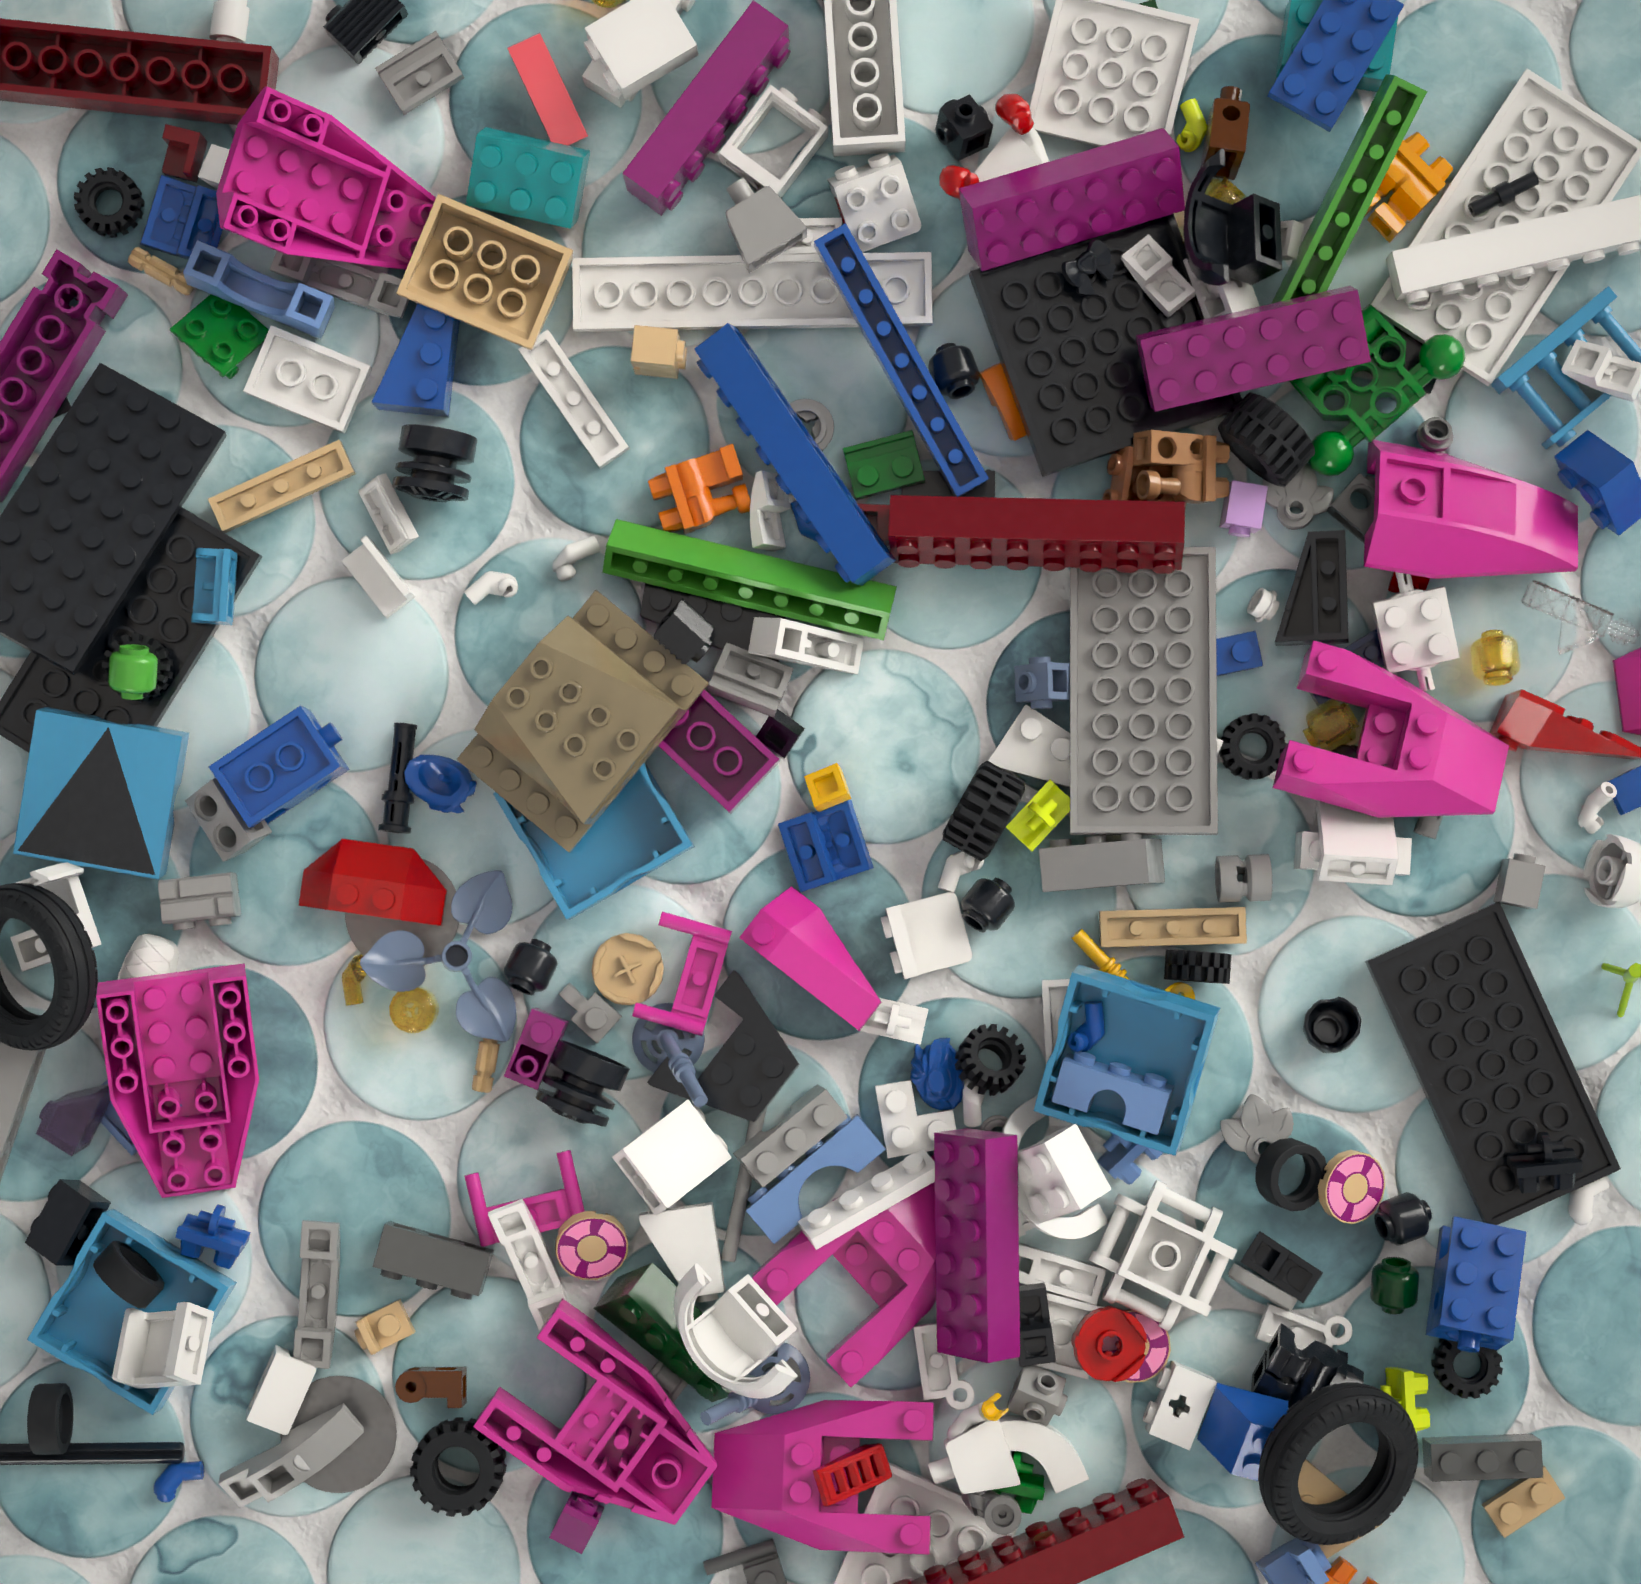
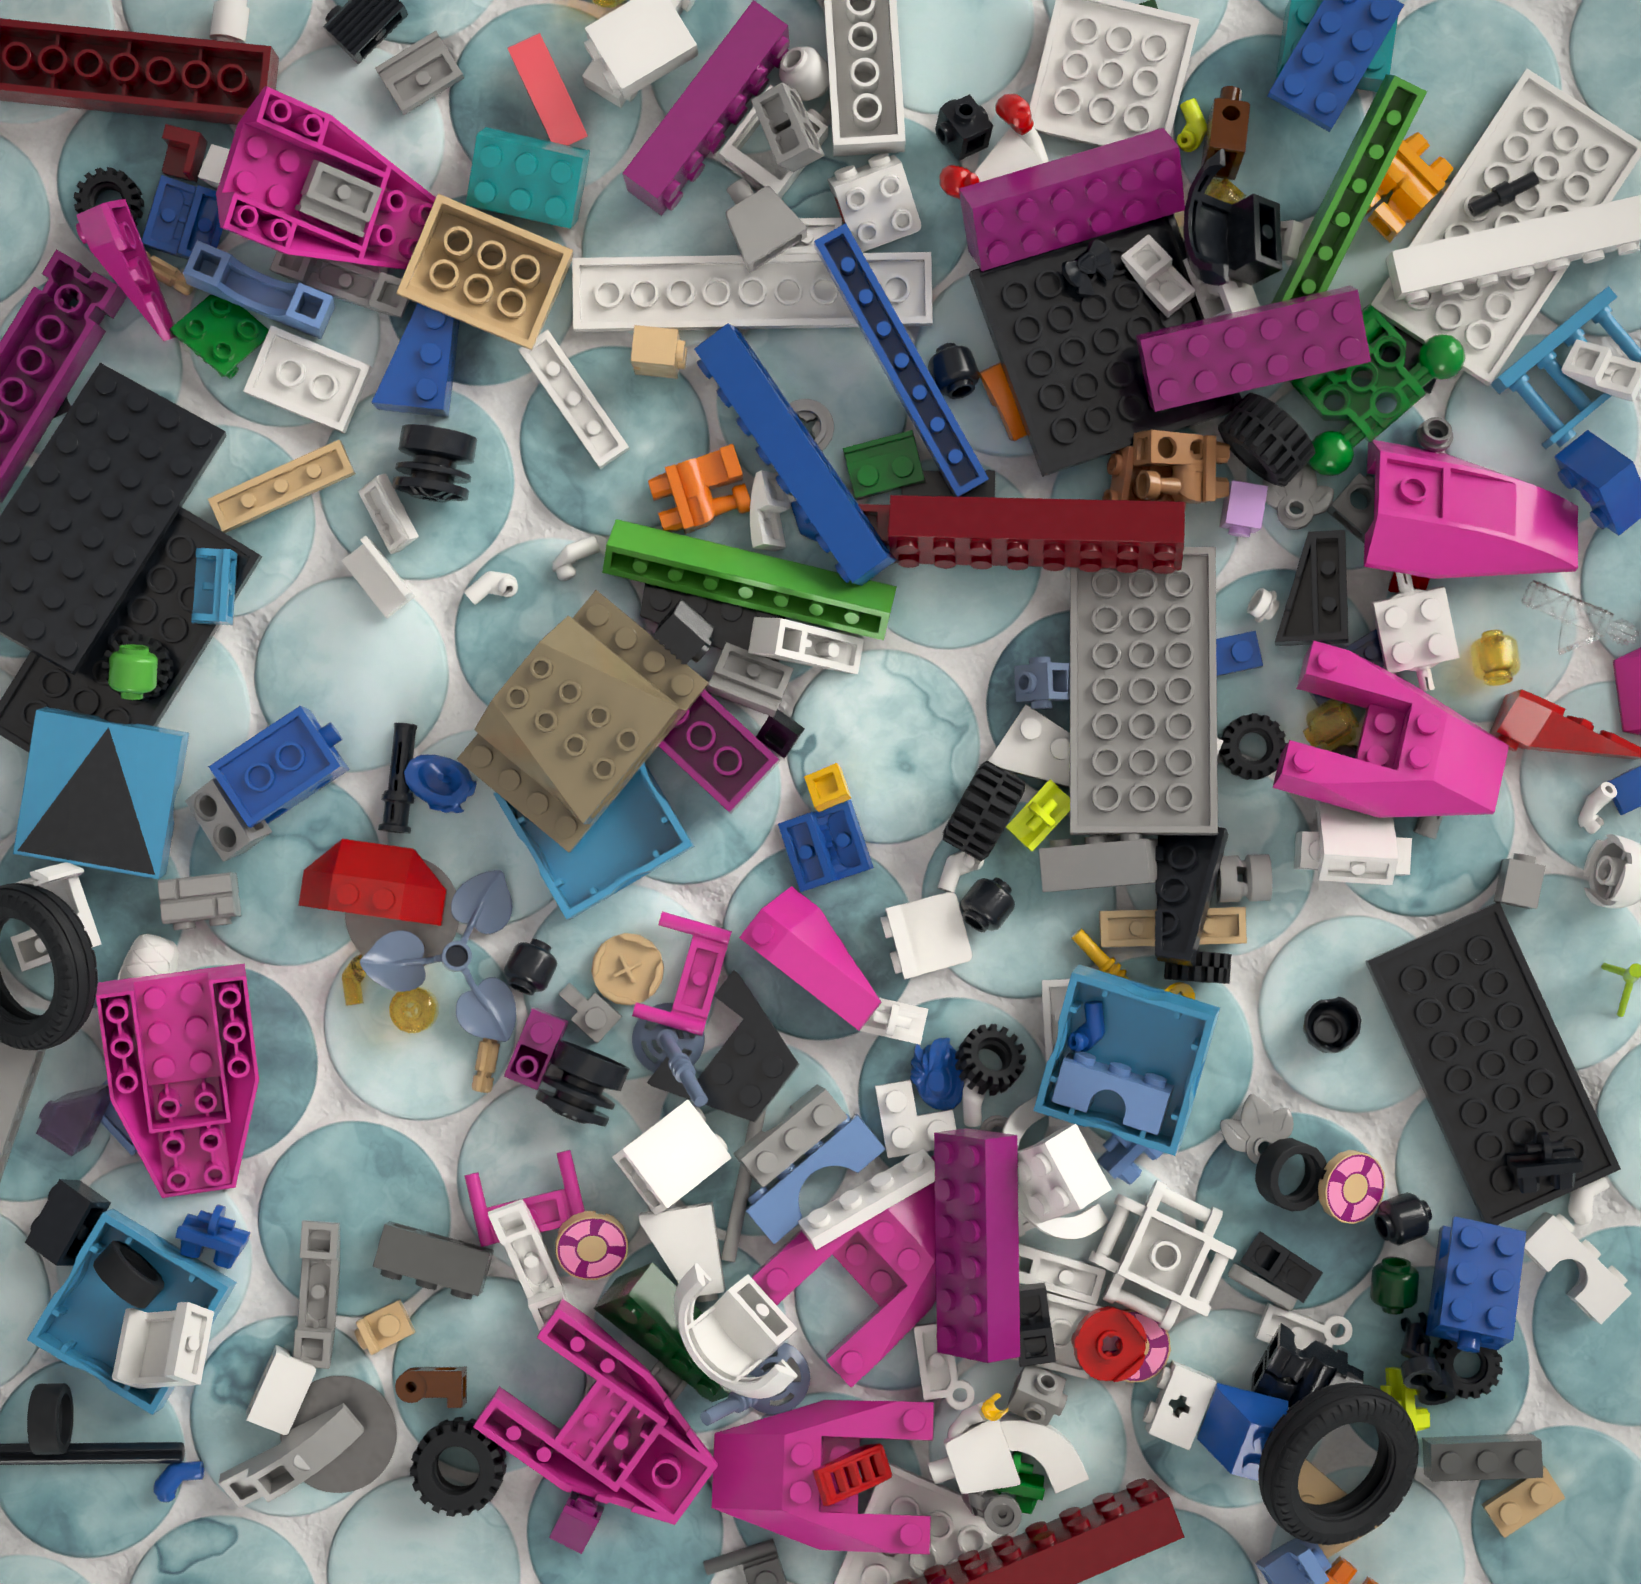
none -> dark pink wedge [76,199,177,341]
none -> light grey plate [295,160,382,238]
none -> light grey brick [751,83,825,172]
none -> white head [779,46,829,101]
none -> black wing [1155,827,1229,967]
none -> black piece [1400,1312,1456,1405]
none -> white arch [1524,1212,1632,1324]

